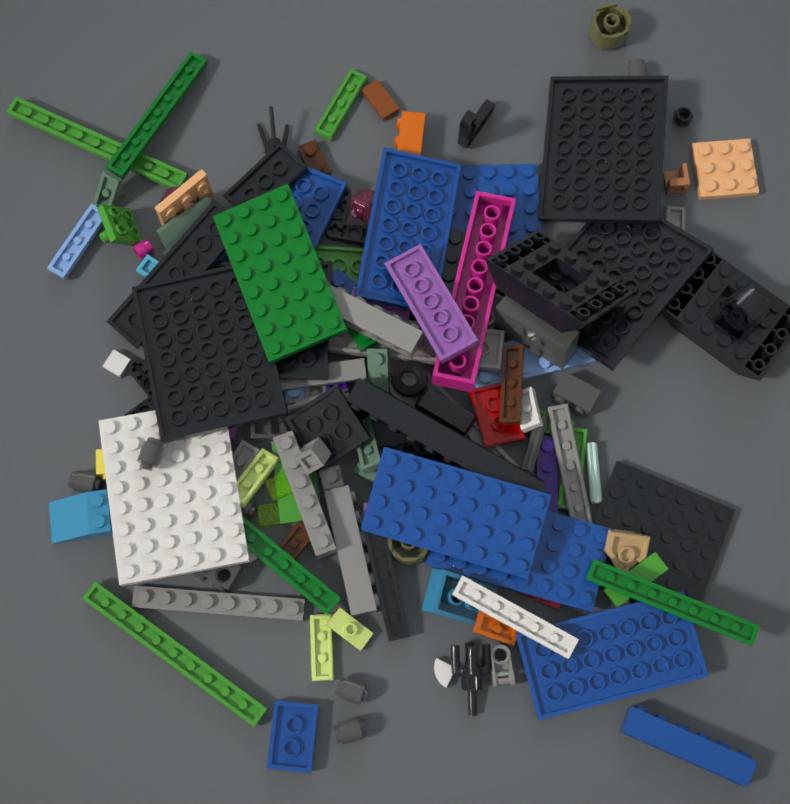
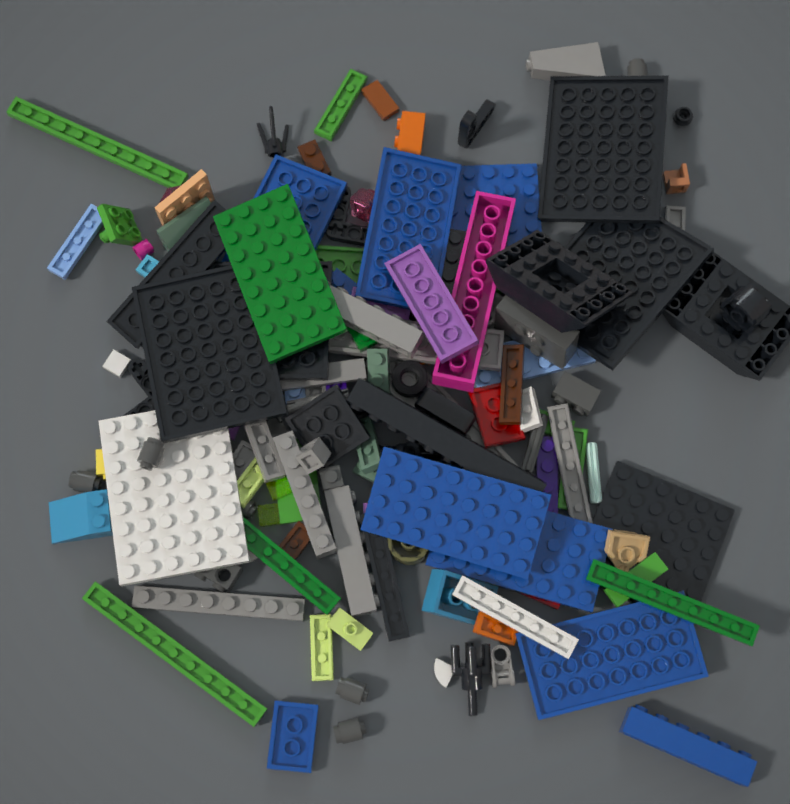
sand green slope [93,170,126,207] -> none
green plate [105,51,208,179] -> none
black tile [223,142,308,207] -> none
olive brick [589,3,631,50] -> none
light nougat plate [691,139,759,200] -> none
none -> light grey plate [244,420,286,483]
none -> light grey slope [526,42,606,81]

